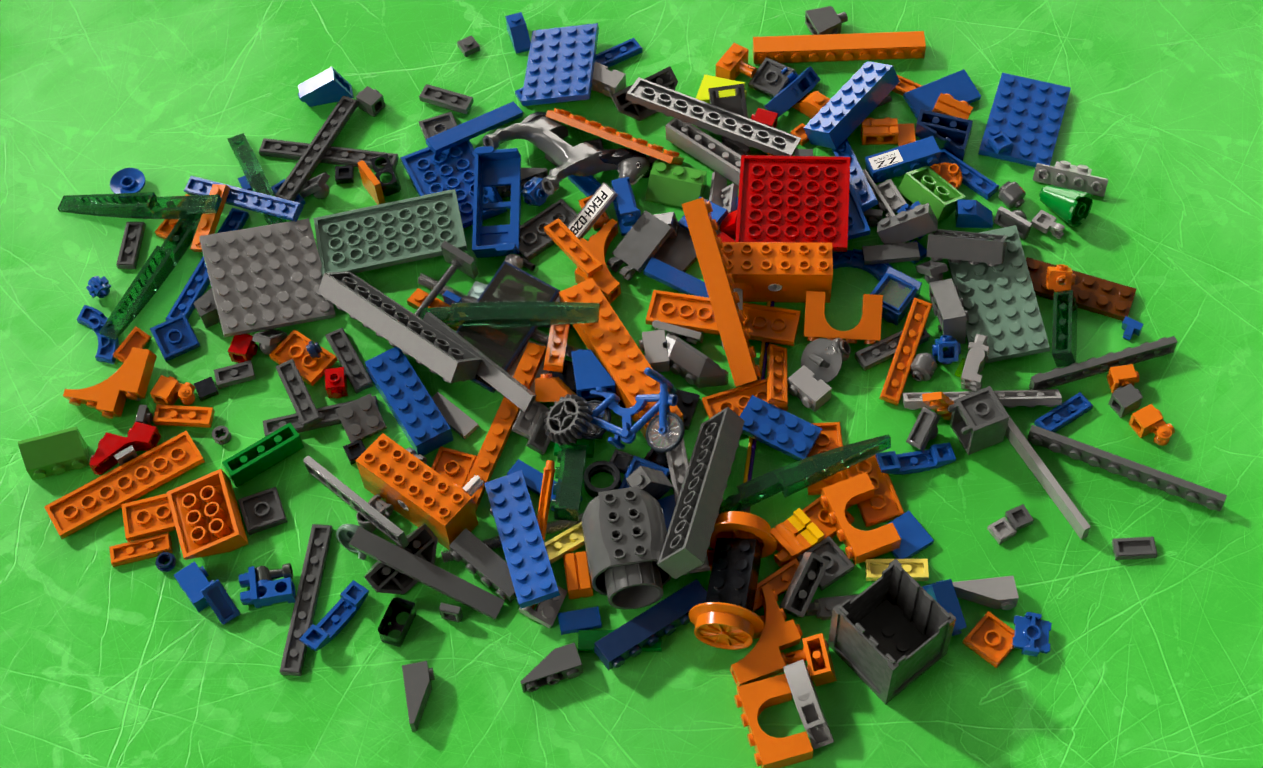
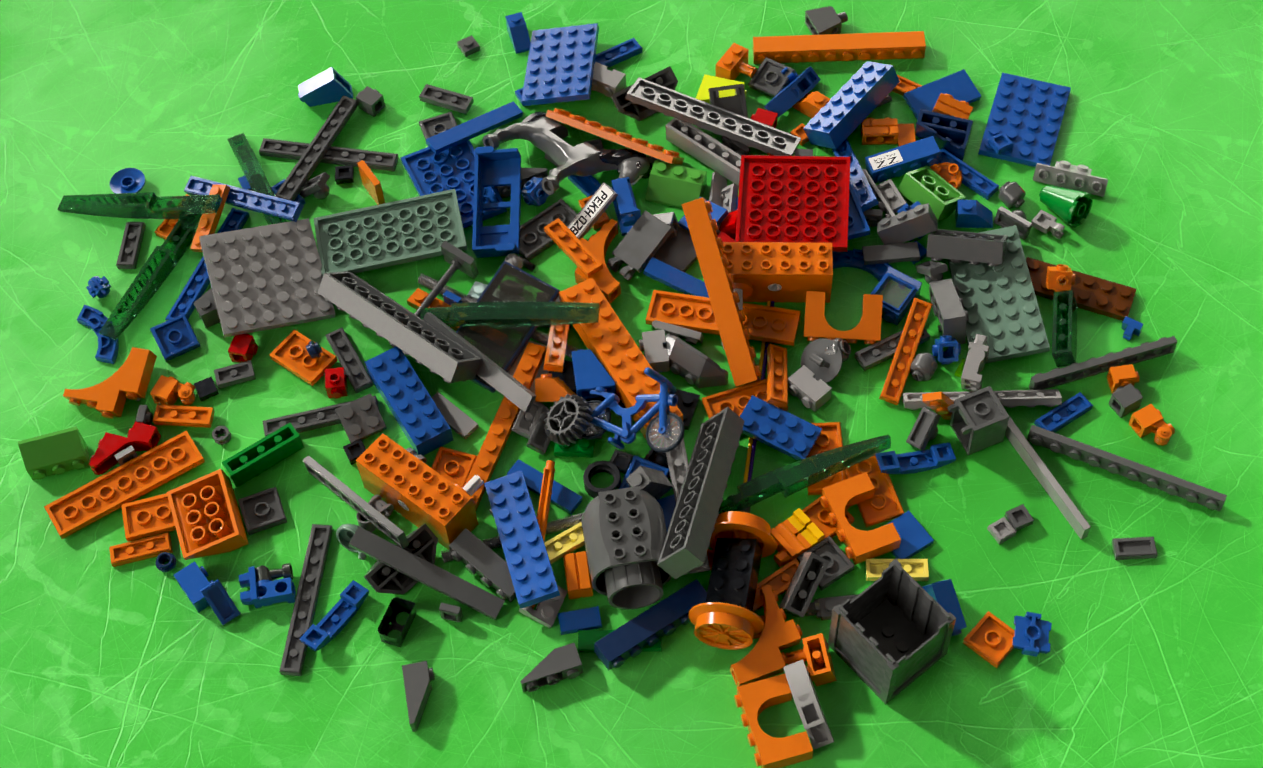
orange tile [113,327,151,363] -> none
dark grey tile [252,329,287,355] -> none
dark grey tile [275,359,322,429] -> none
black piece [370,154,401,196] -> none
clear green brick [551,444,586,521] -> none
light grey slope [952,576,1019,610] -> none

